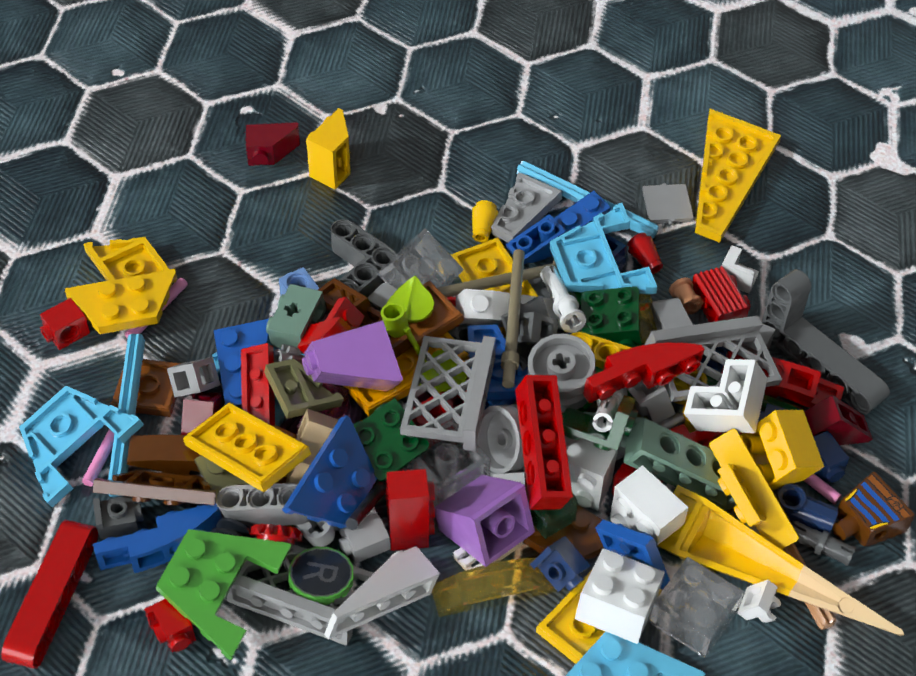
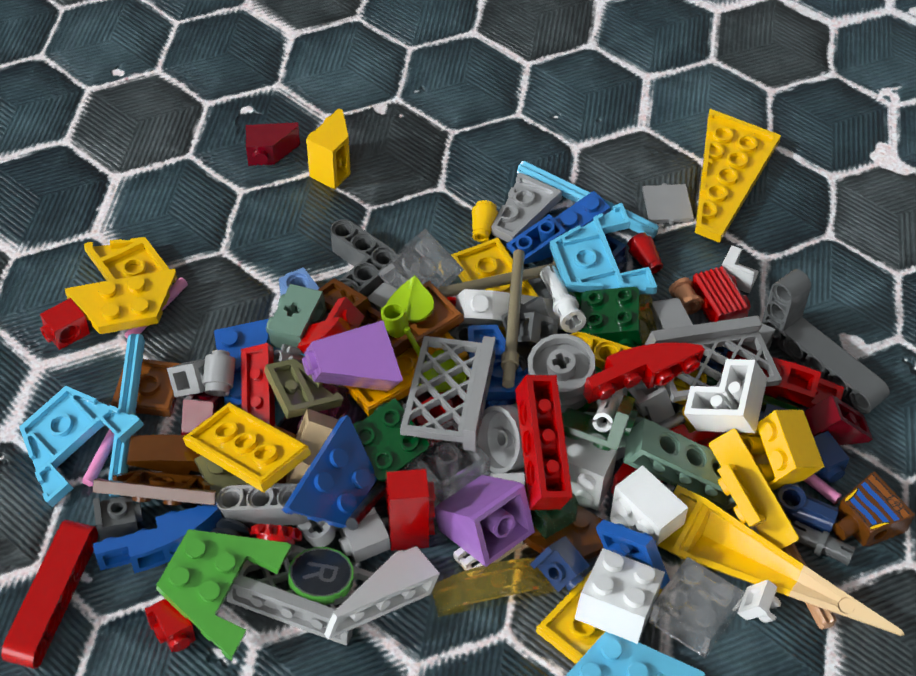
none -> light grey brick [202,350,236,397]

